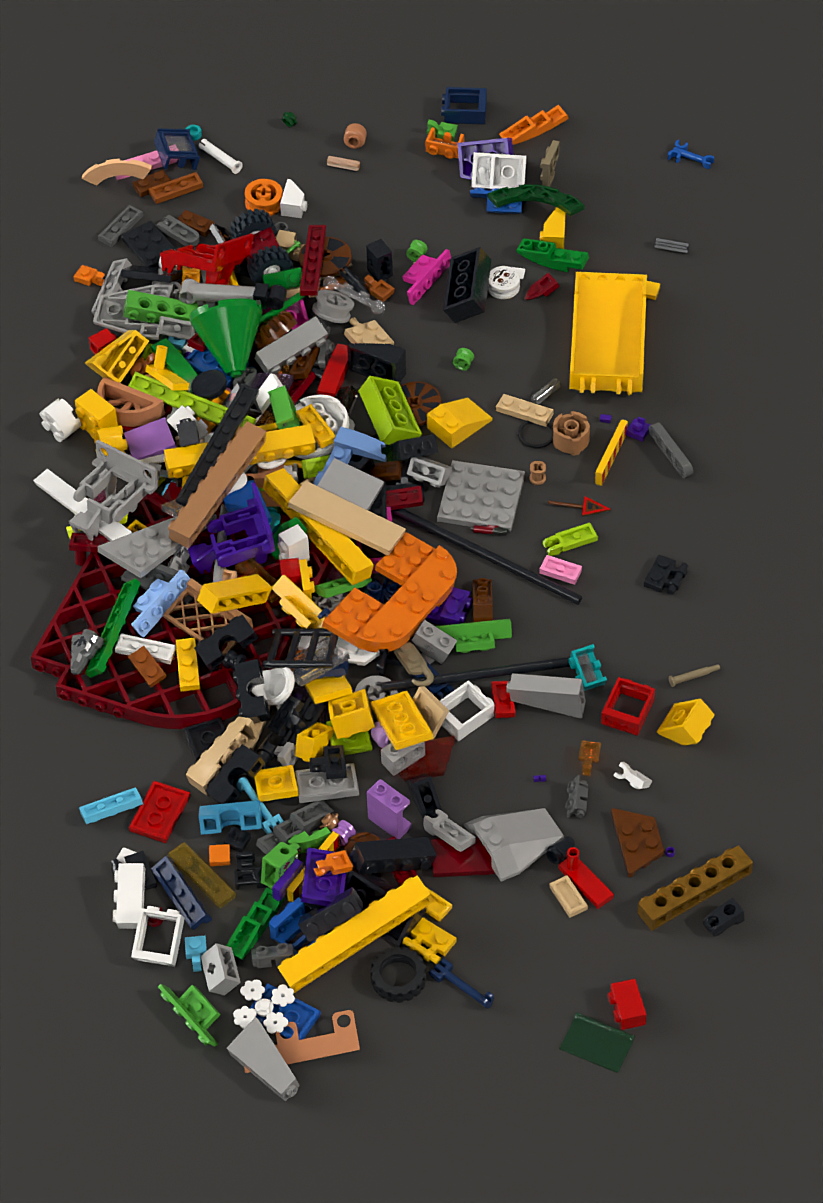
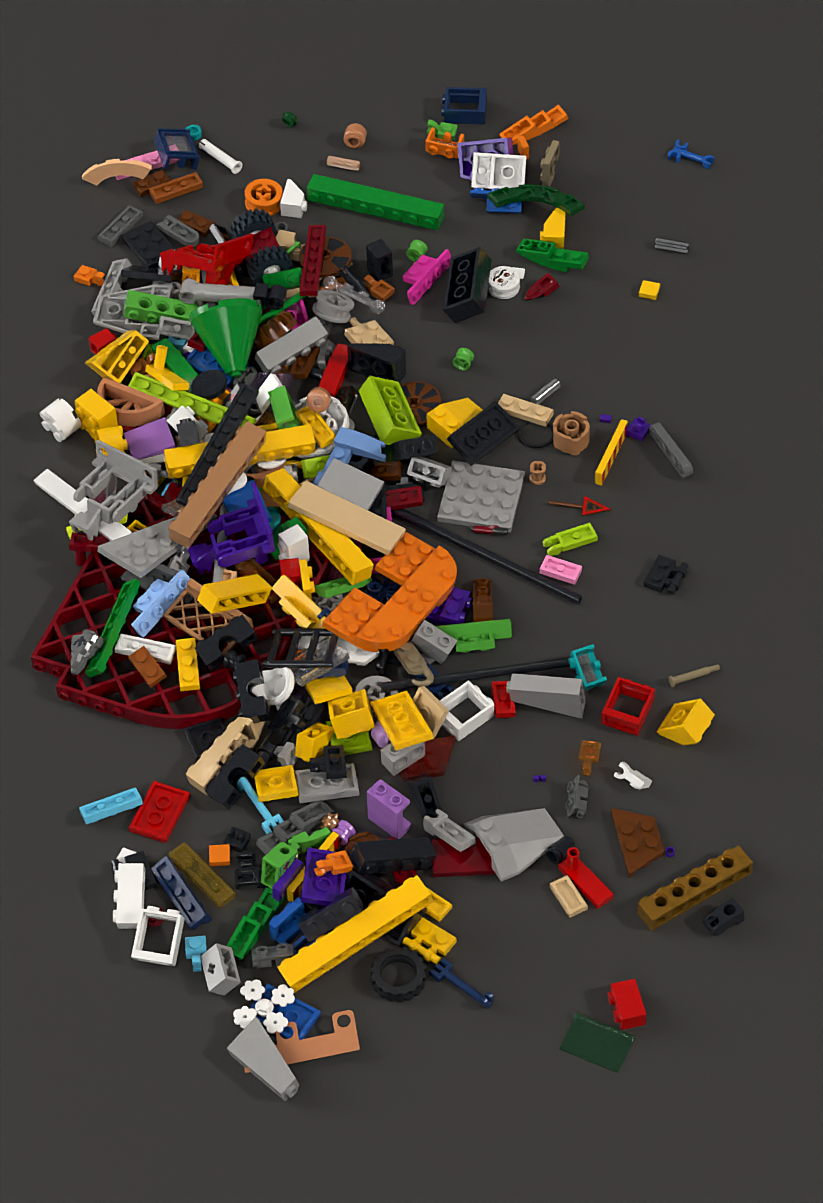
bright green bracket [158,984,221,1047] -> none
dark azure arch [199,800,262,835] -> none
dark red tile [287,372,316,405] -> none
yellow hinge [569,272,647,395] -> none
none -> green brick [306,174,444,230]
none -> nougat head [306,387,331,413]
none -> black plate [447,401,520,466]
none -> orange tile [517,135,529,159]

